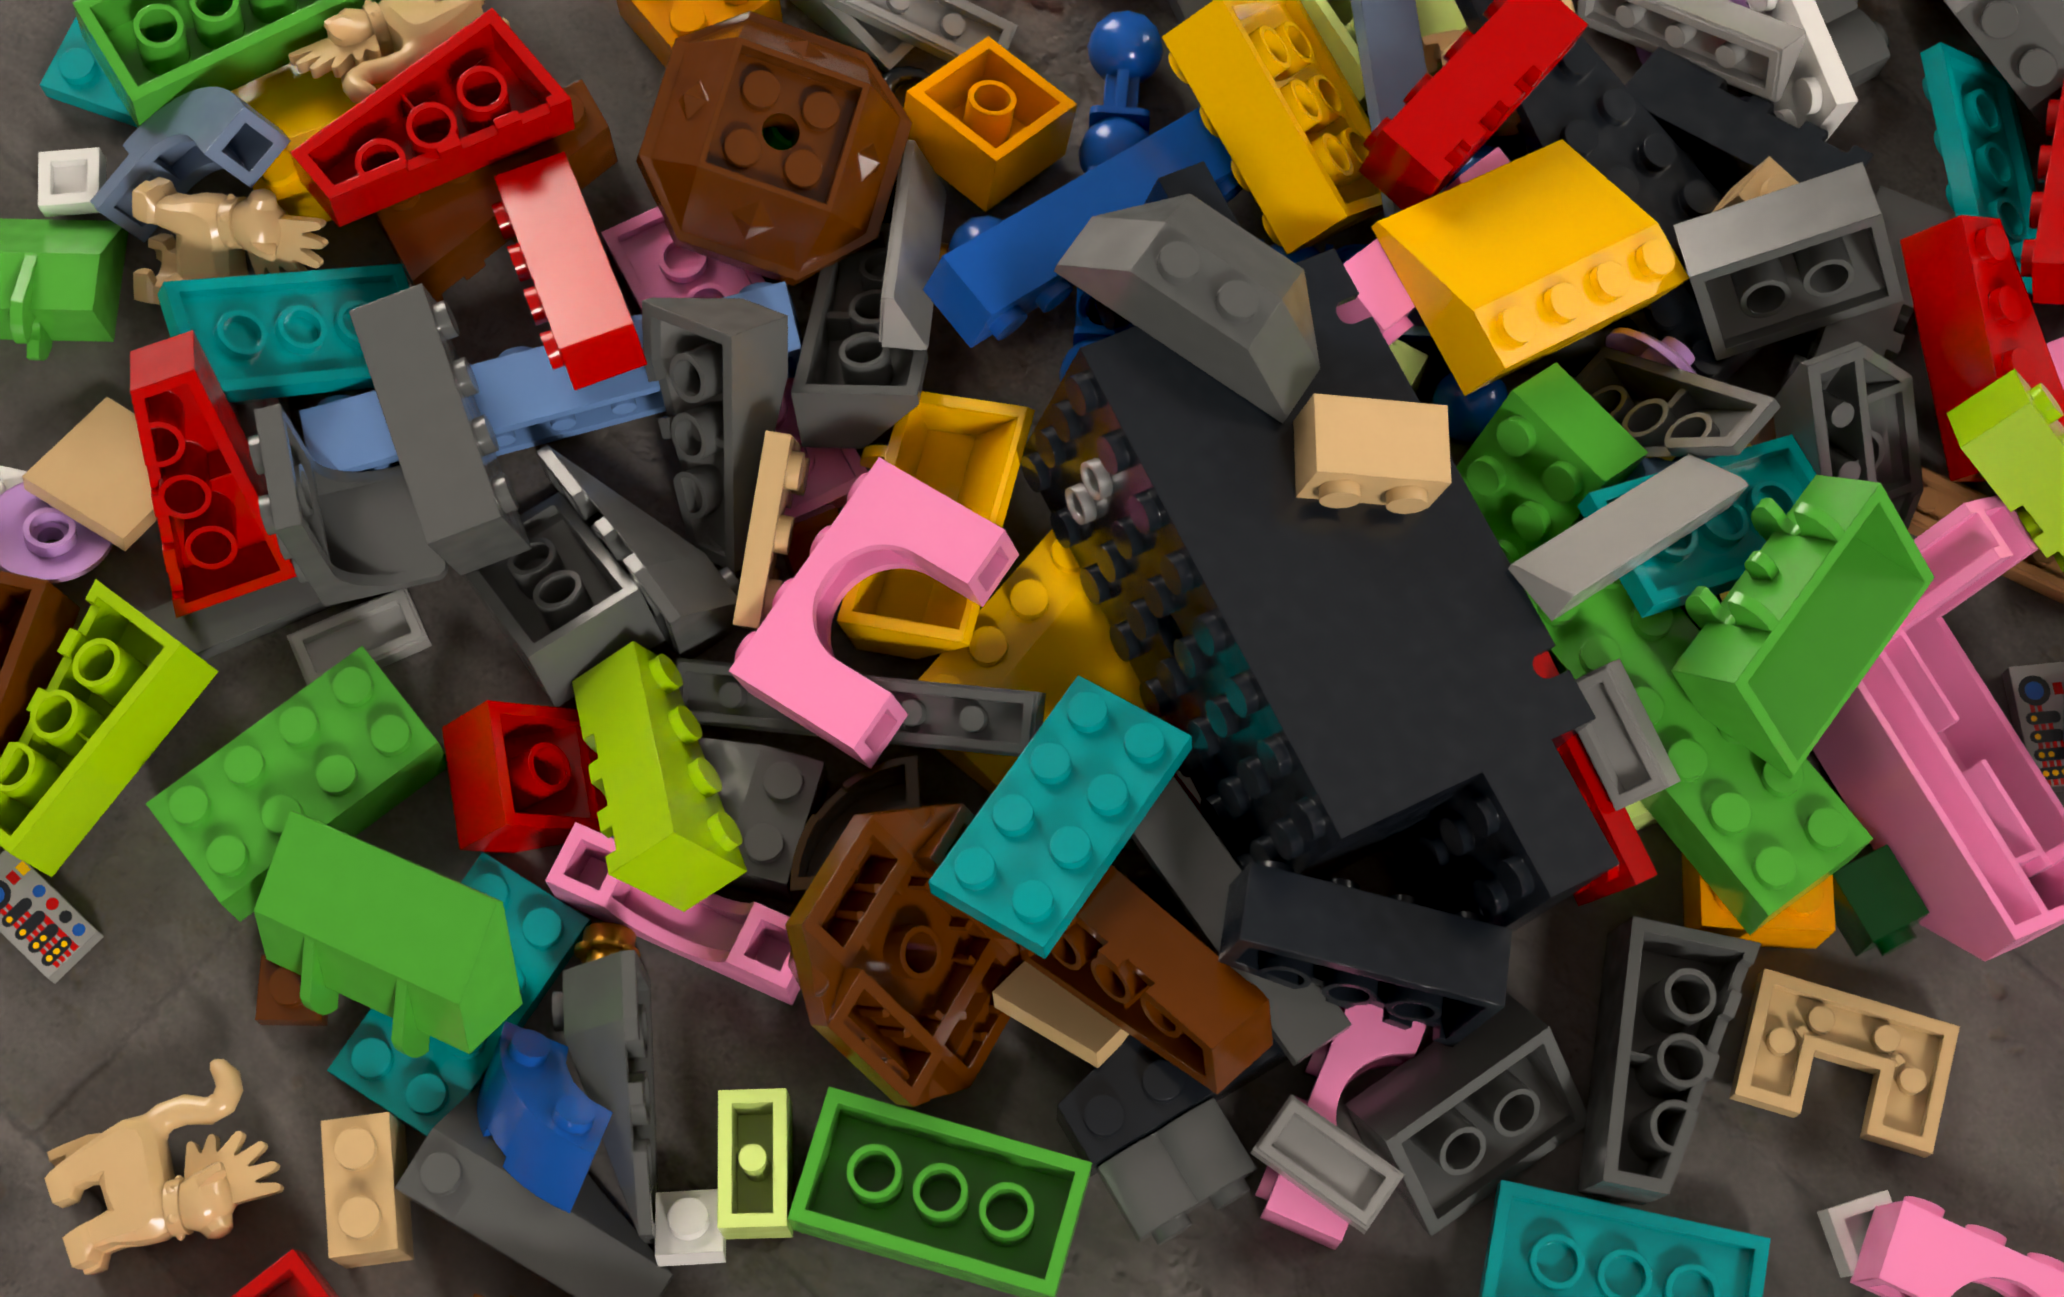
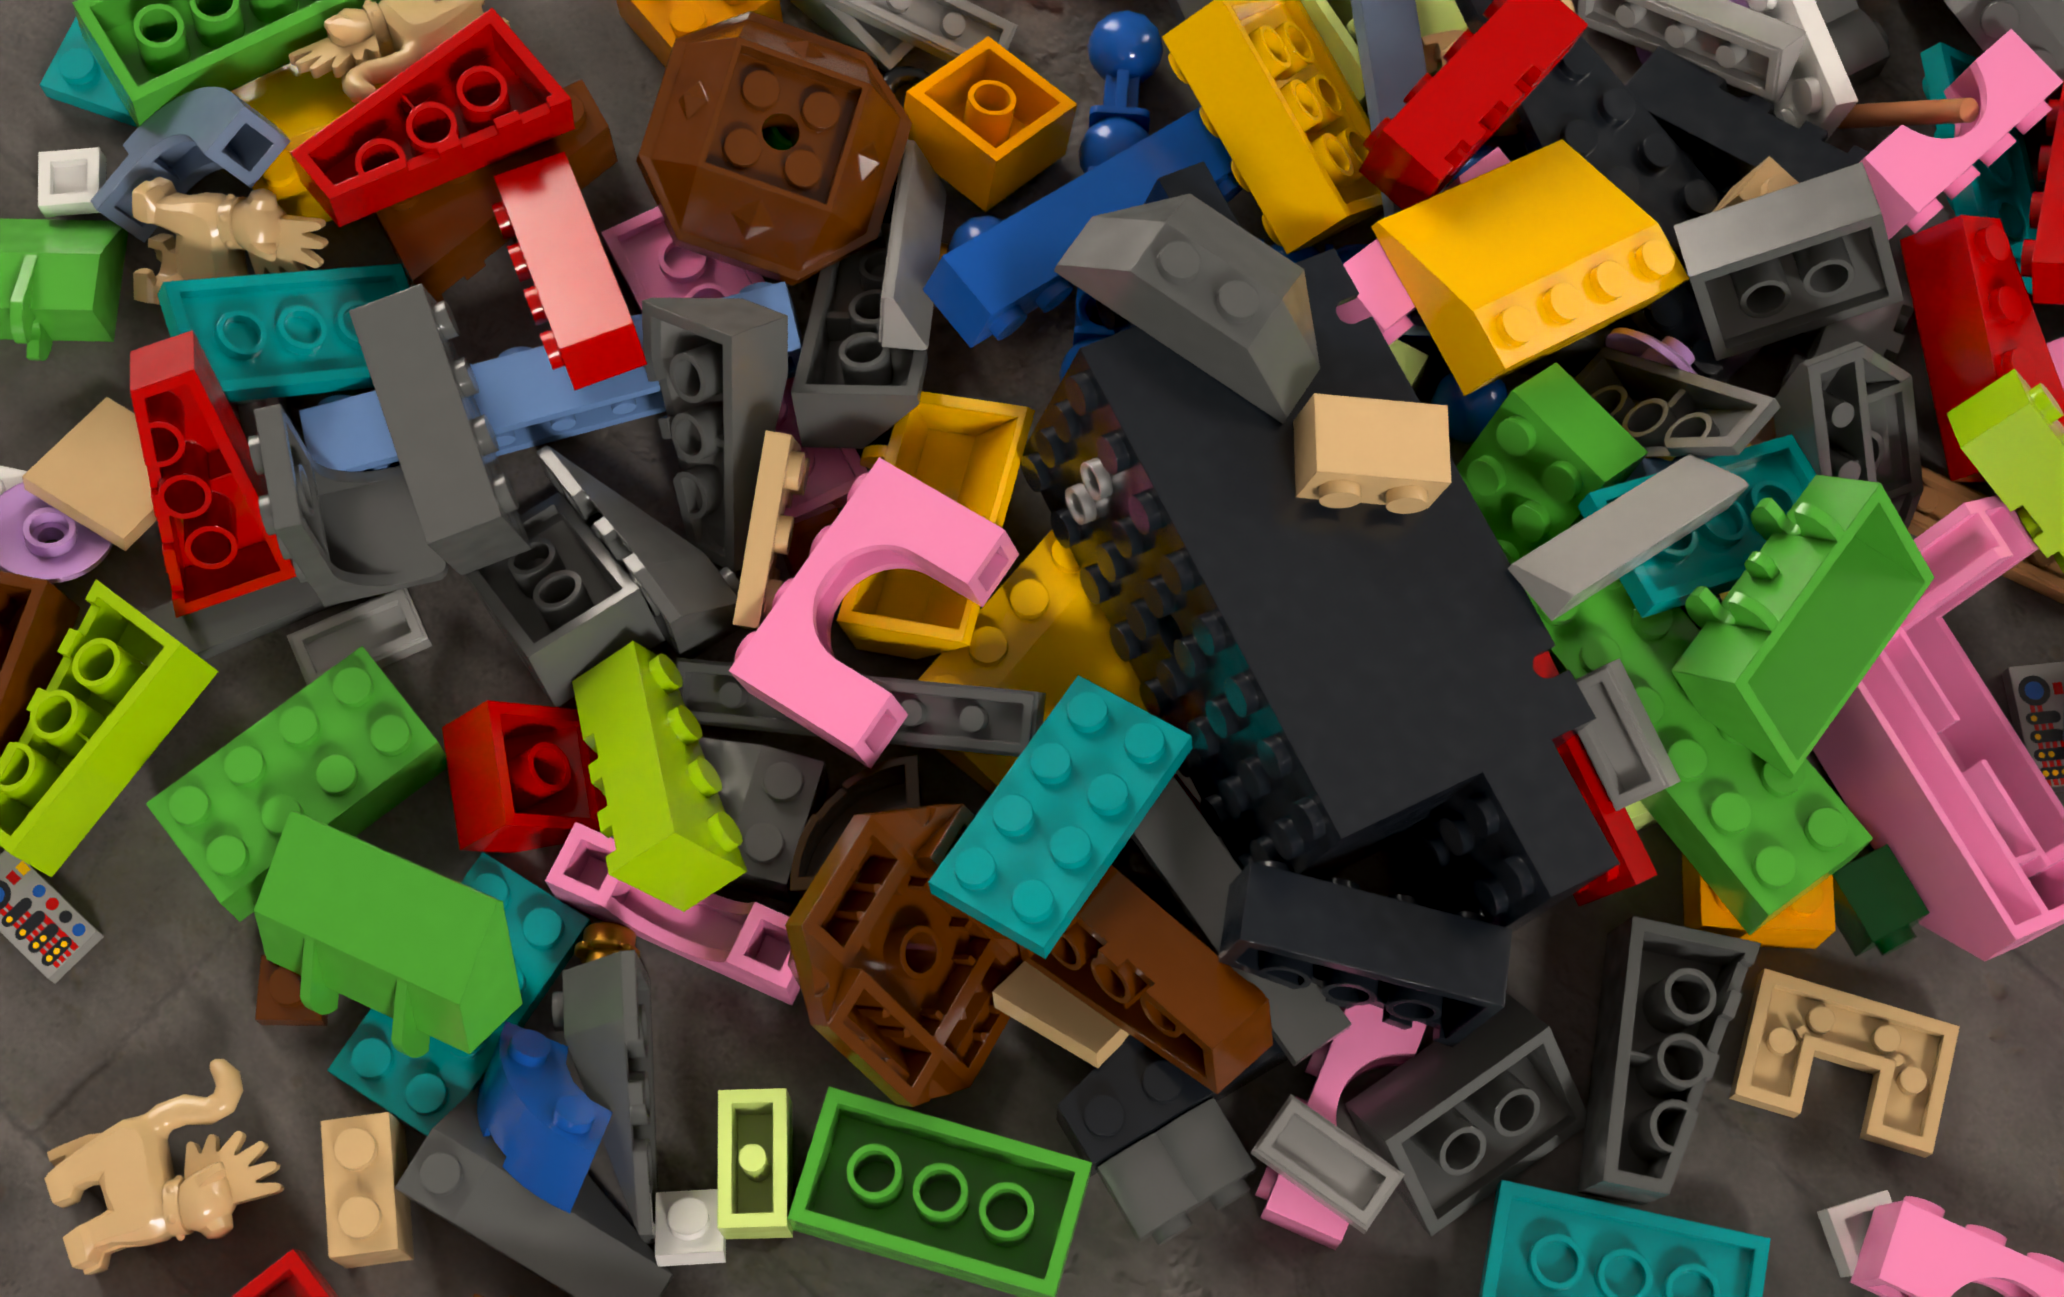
none -> nougat bar [1838,97,1979,129]
none -> bright pink arch [1859,29,2063,240]

